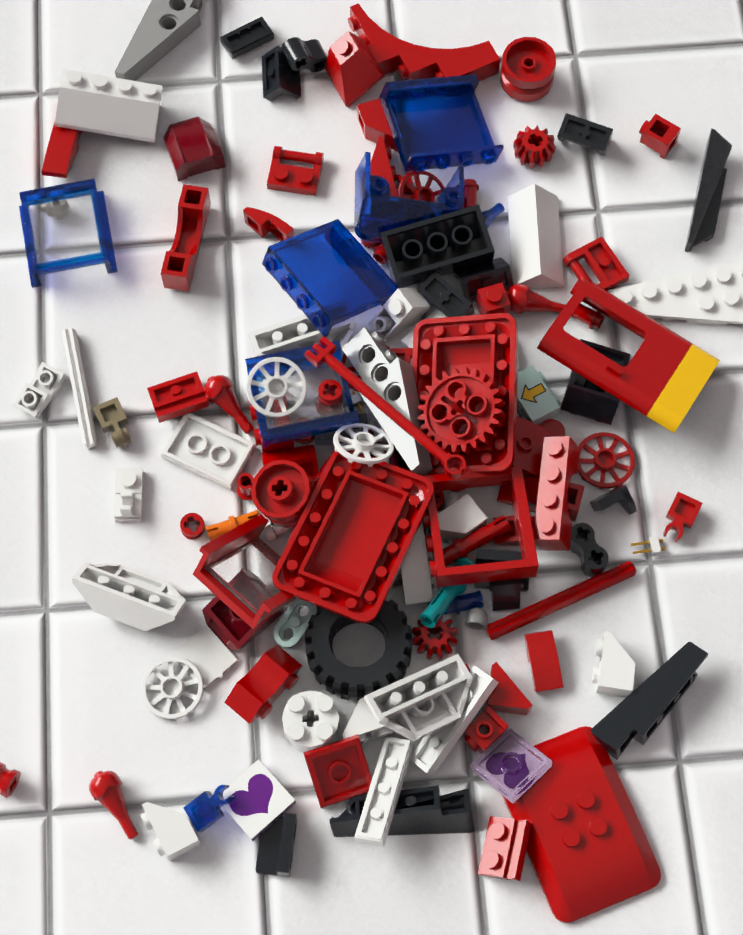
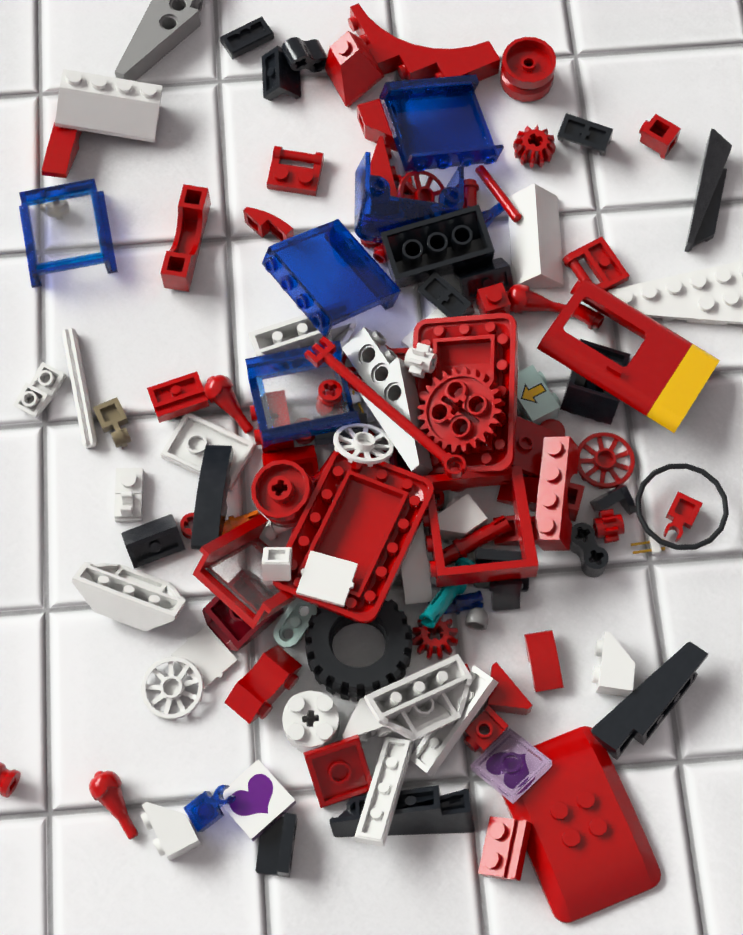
dark red slope [163,117,226,181] -> none
red pin [237,473,254,500] -> none
white wheel [246,357,307,418] -> none
white slope [368,287,431,341] -> none
red axle [486,561,636,640] -> none
none -> black panel [121,514,185,569]
none -> black slope [191,445,234,550]
none -> white slope [262,547,292,581]
none -> white piece [296,551,358,607]
none -> white gear [404,343,437,378]
none -> red bar [475,165,522,222]
none -> red gear [593,509,625,544]
none -> black piece [635,463,729,550]

